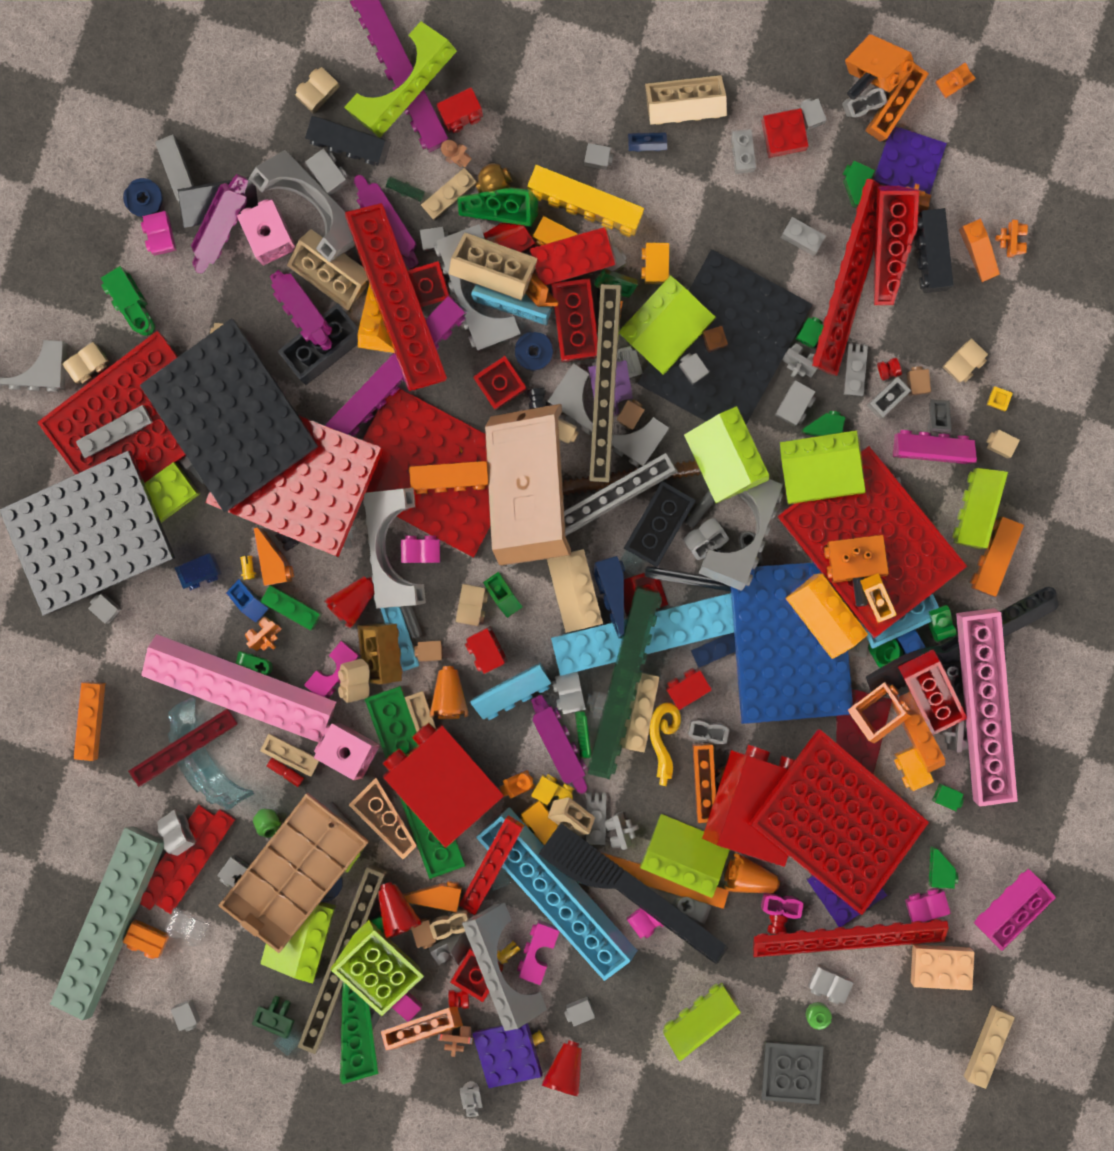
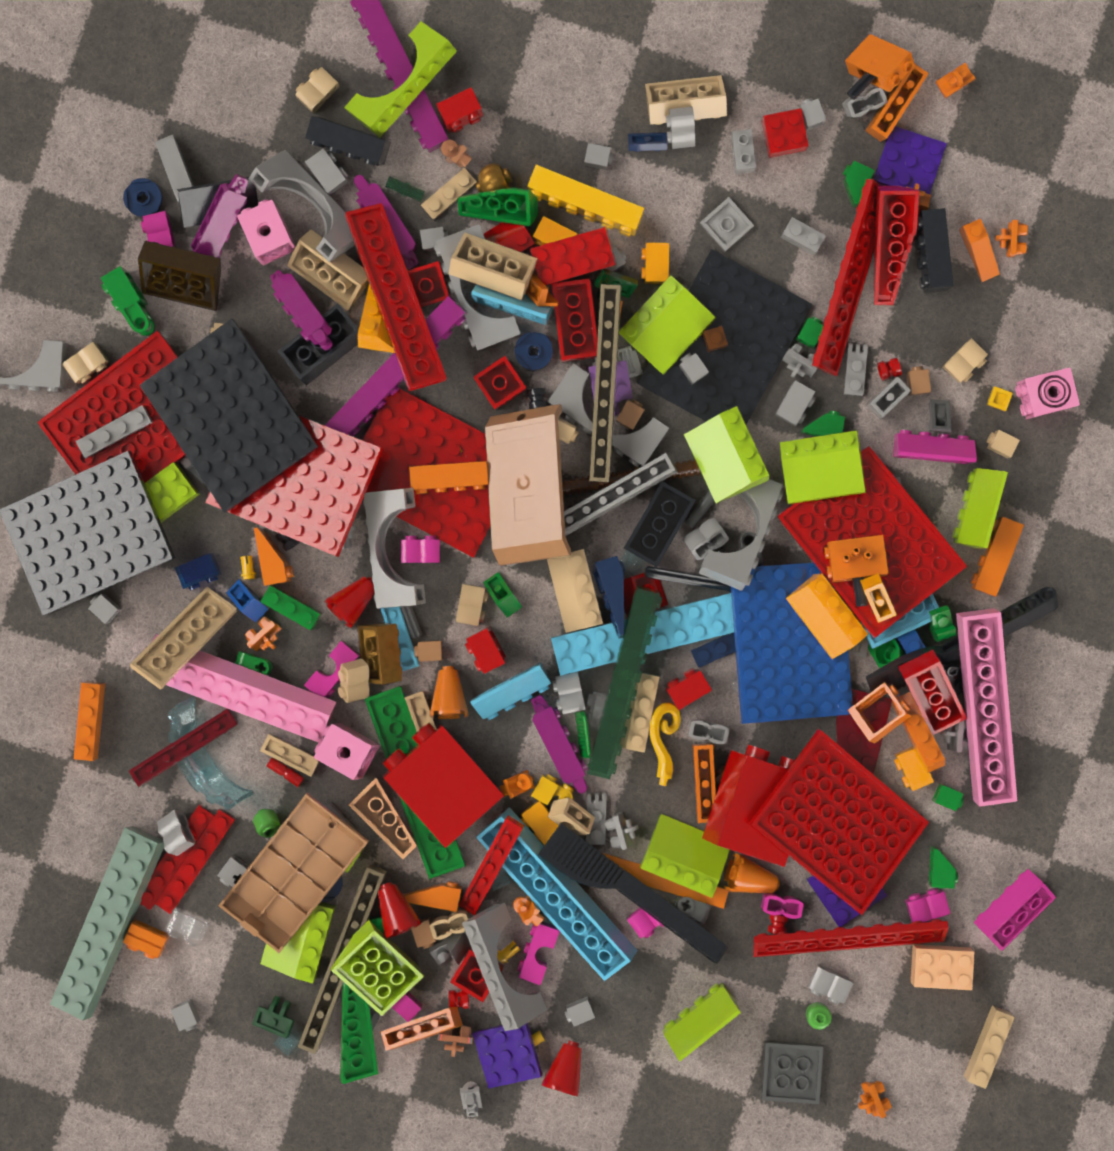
none -> tan plate [130,587,237,690]
none -> dark brown slope [138,241,221,311]
none -> orange hips [513,895,544,927]
none -> light grey brick [666,107,695,149]
none -> light grey tile [700,197,754,252]
none -> orange hips [858,1081,892,1119]
none -> bright pink brick [1015,368,1080,419]

